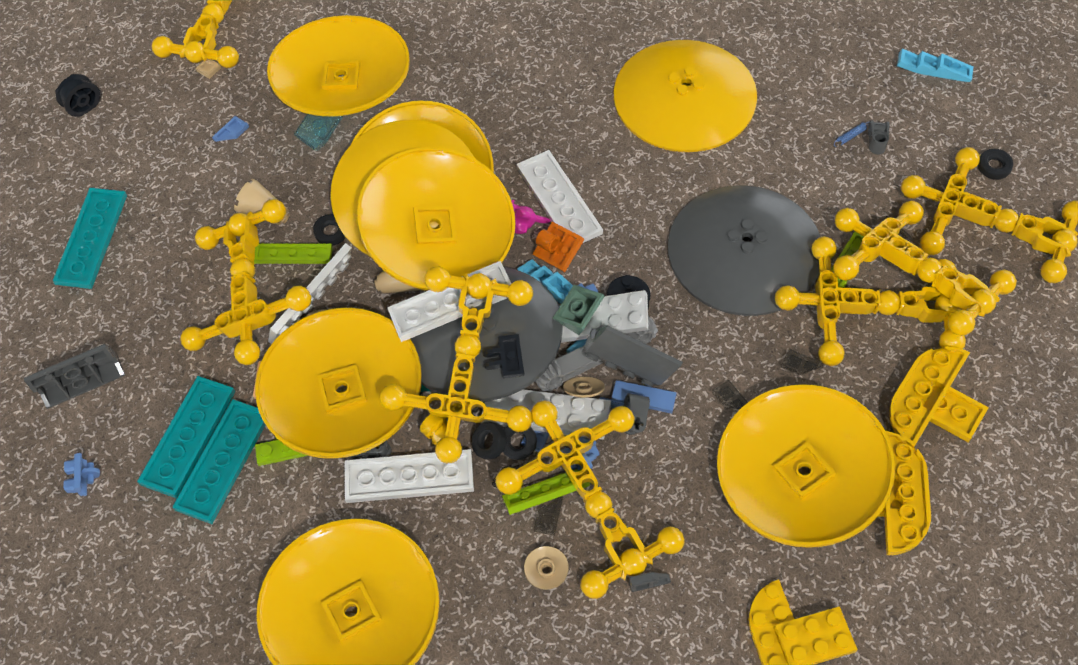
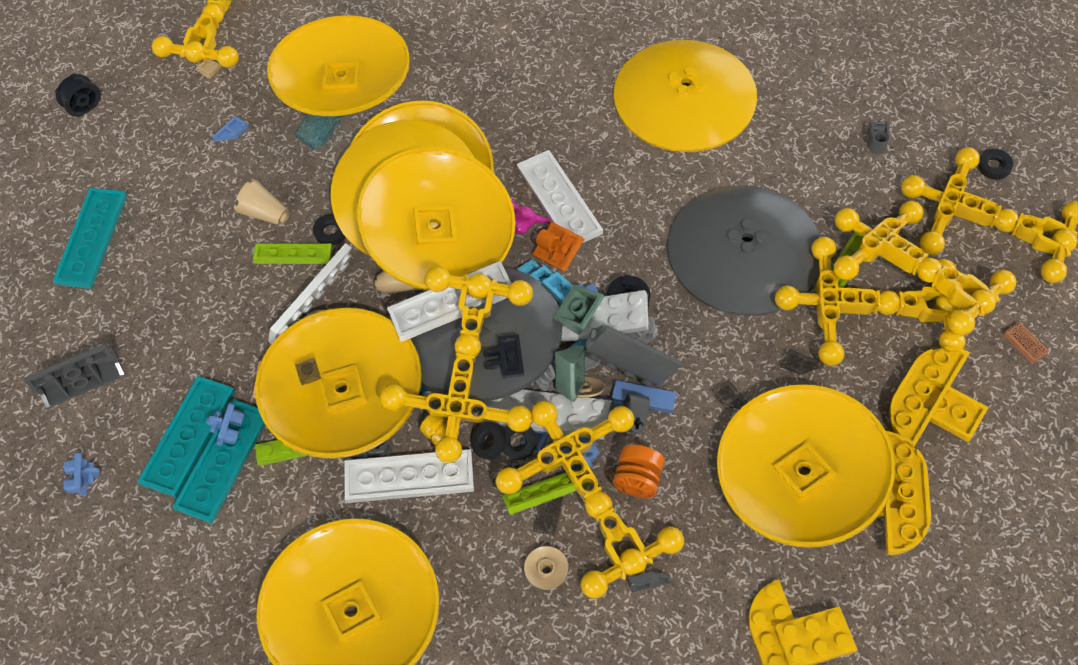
yellow piece [180,199,312,365] -> none
medium blue piece [834,122,869,147] -> none
medium azure slope [897,49,973,82] -> none
none -> medium blue hips [206,404,244,446]
none -> clear smoke plate [295,358,322,385]
none -> sand green slope [555,346,585,402]
none -> orange wheel [613,445,665,499]
none -> nougat tile [1003,322,1049,364]

